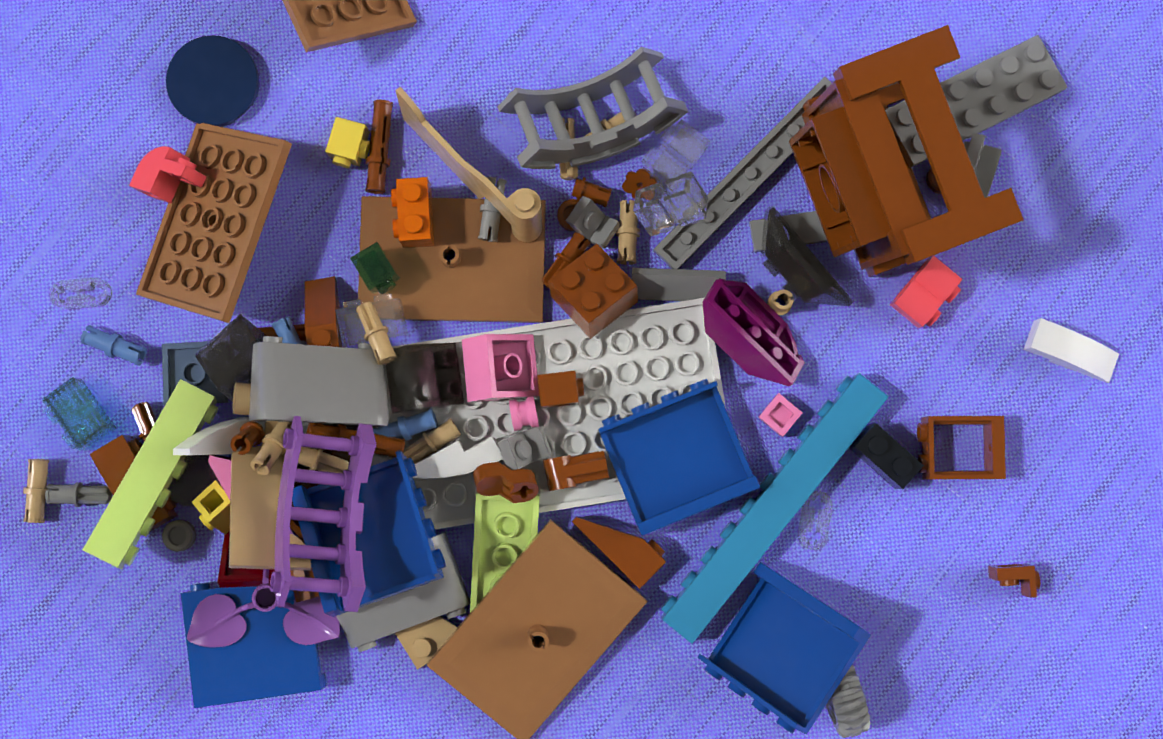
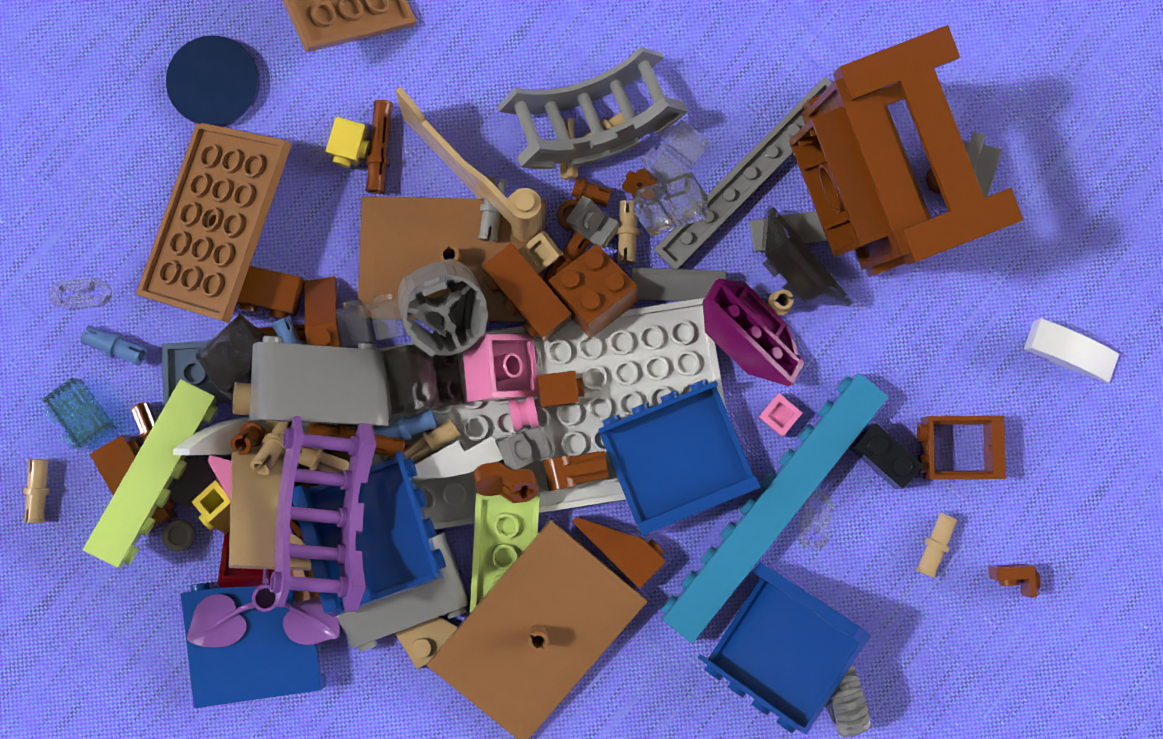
light grey axle [45,482,112,507] -> none
coral brick [129,146,207,204] -> none
clear green brick [350,242,400,295] -> none
tan axle [357,302,397,365] -> none
orange brick [391,177,434,248] -> none
light grey plate [885,35,1068,168] -> none
coral brick [890,255,962,328] -> none
none -> dark orange brick [237,266,305,320]
none -> light grey piece [397,259,488,357]
none -> dark orange brick [482,243,572,343]
none -> tan tile [519,230,564,275]
none -> tan pin [916,512,959,578]

